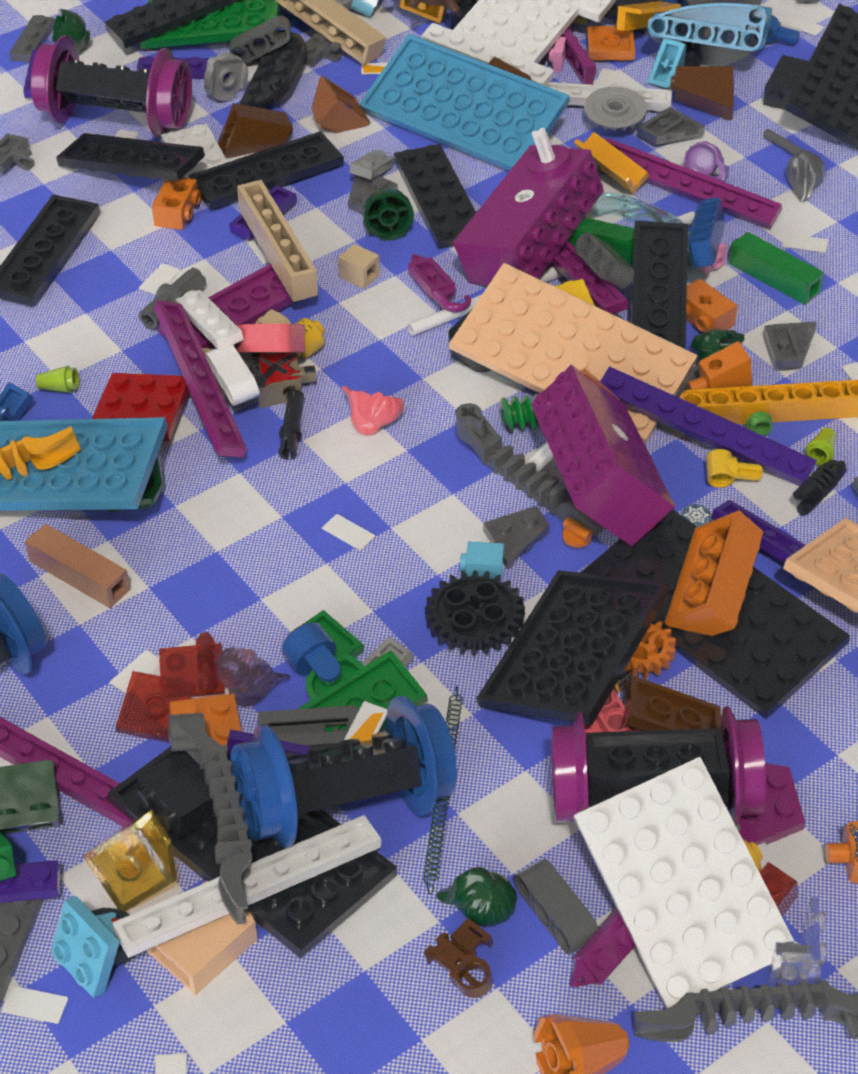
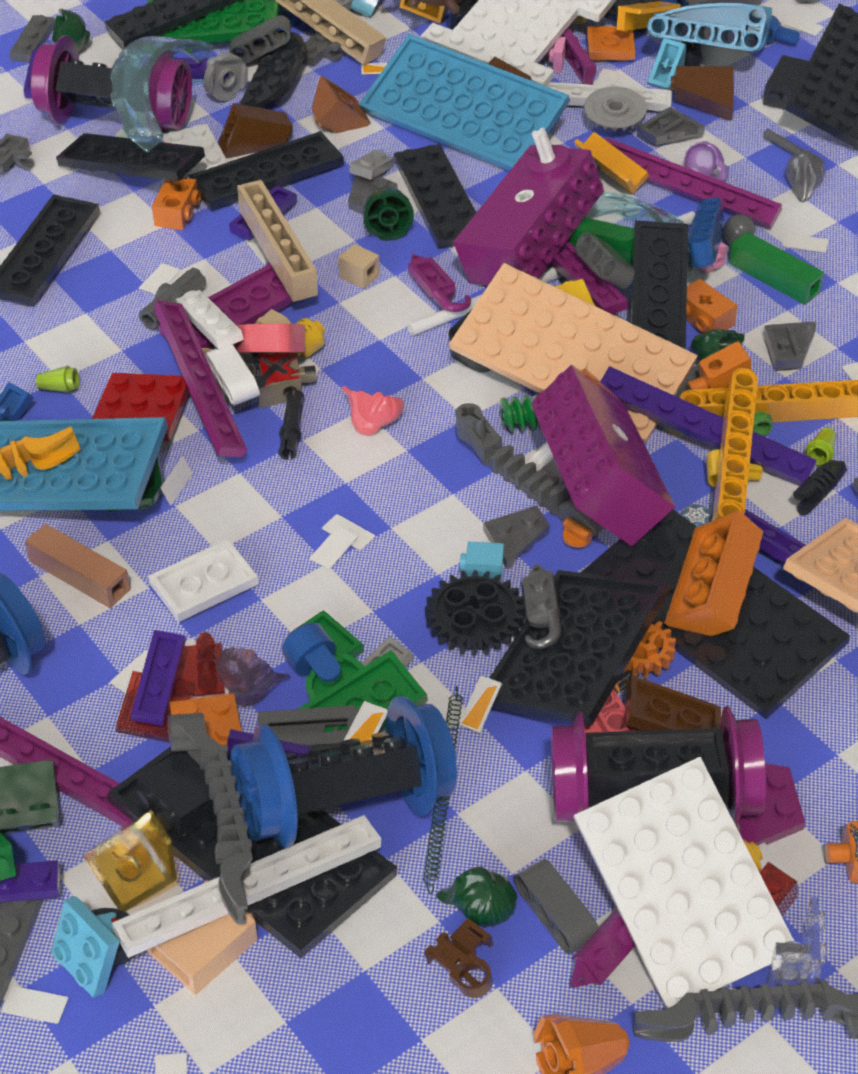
none -> clear light blue windscreen [110,36,215,152]
none -> dark purple plate [131,630,186,726]
none -> white plate [148,539,259,622]
none -> white sticker [161,456,193,506]
none -> white sticker [309,526,358,569]
none -> sticker [459,676,502,733]
none -> flat silver plate [522,564,561,649]
none -> light orange beam [712,368,758,521]
none -> dark grey piece [723,214,756,244]

